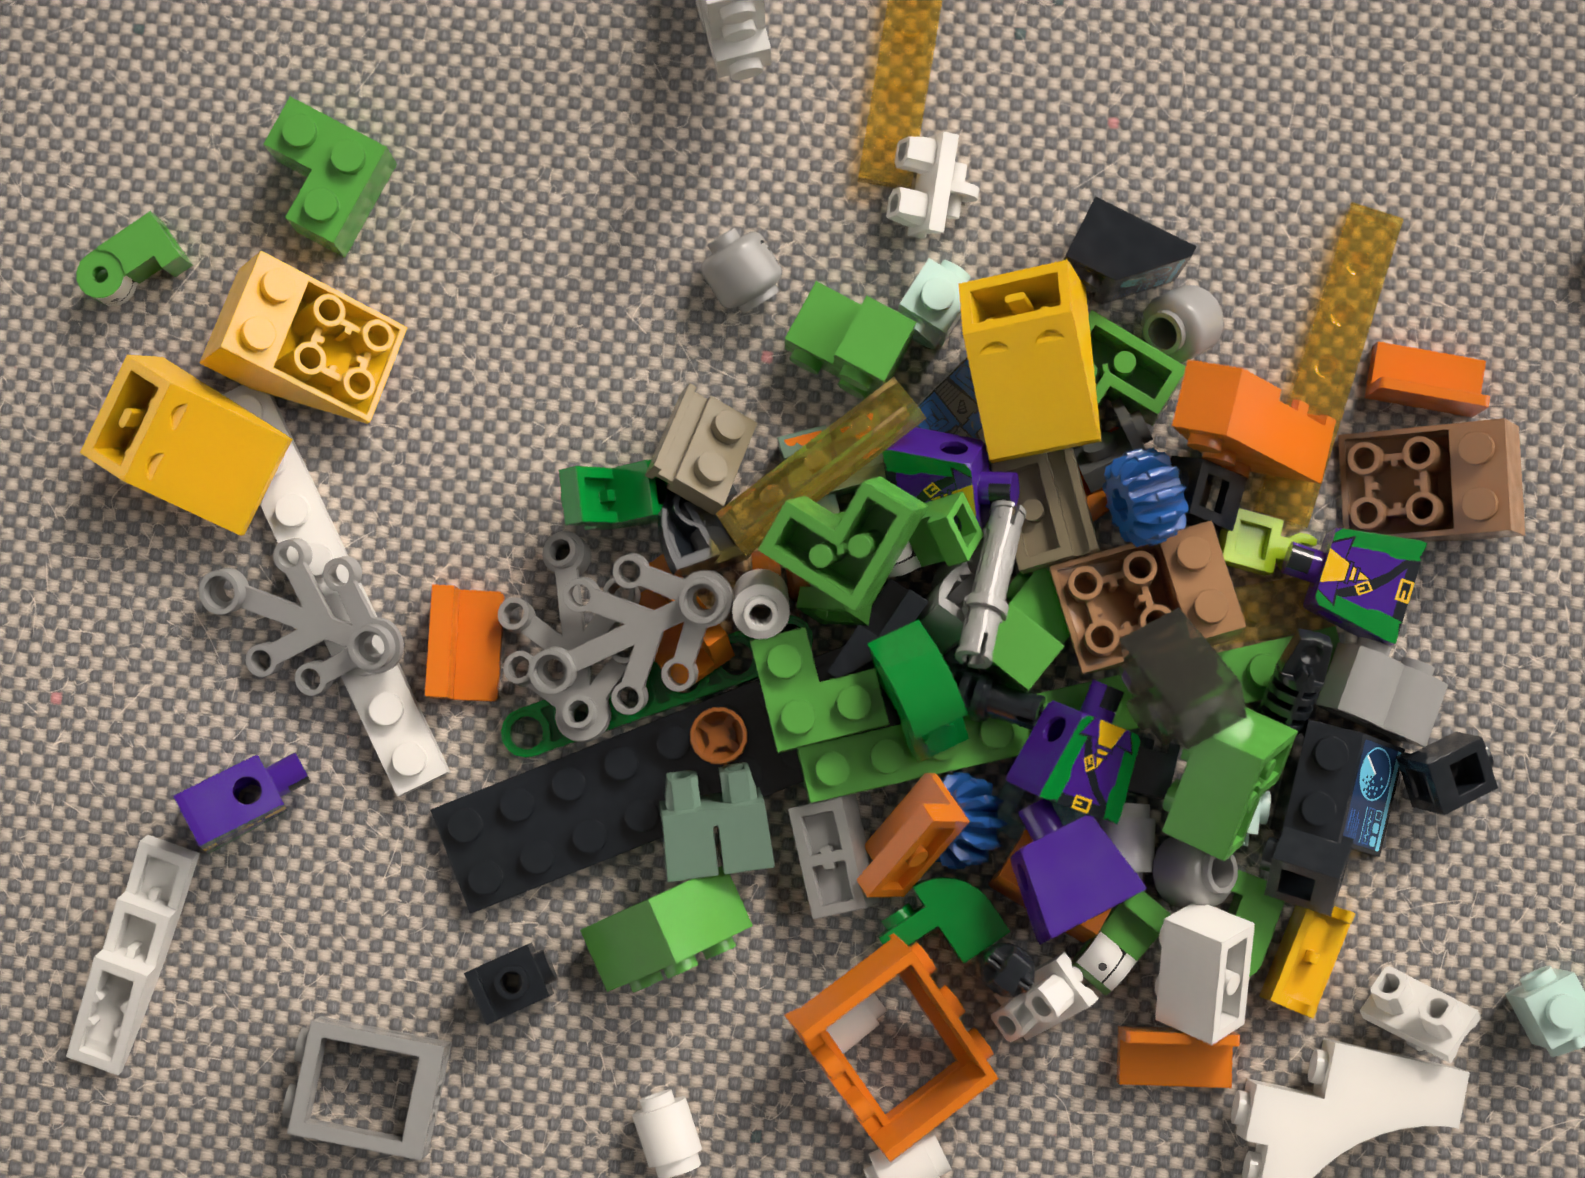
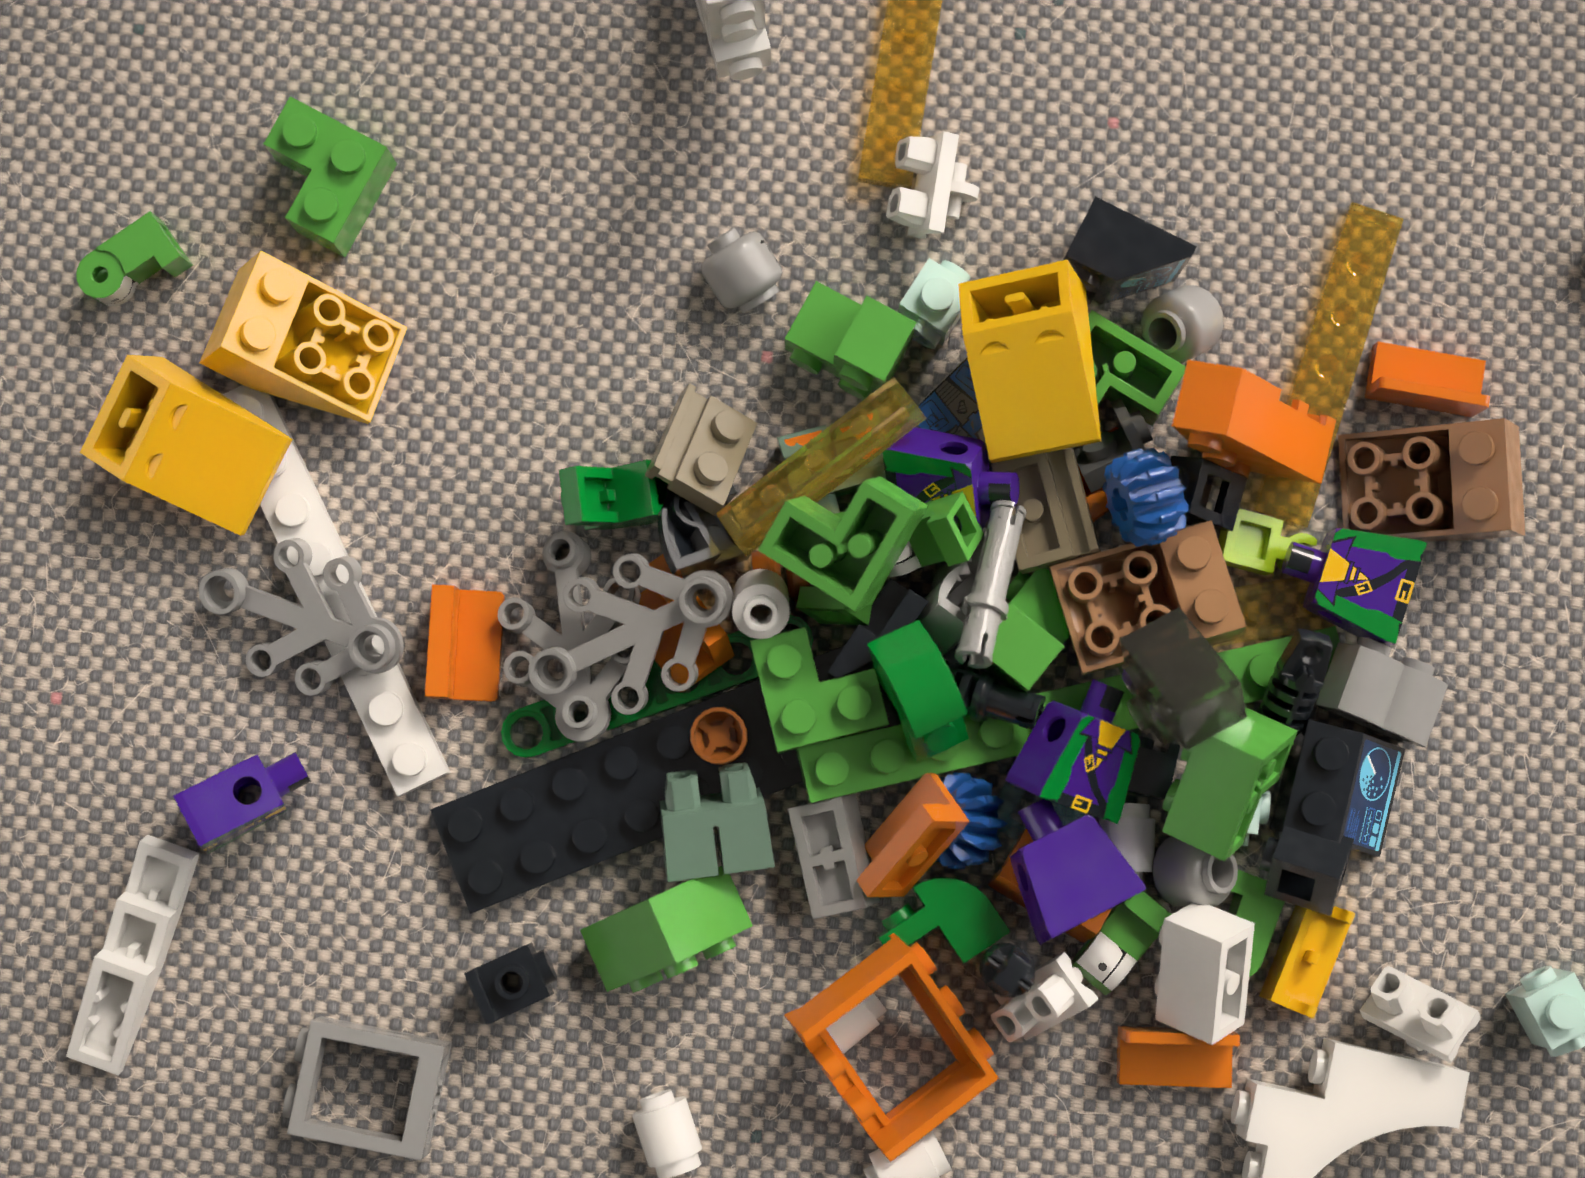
black brick [1396,732,1498,815] -> none

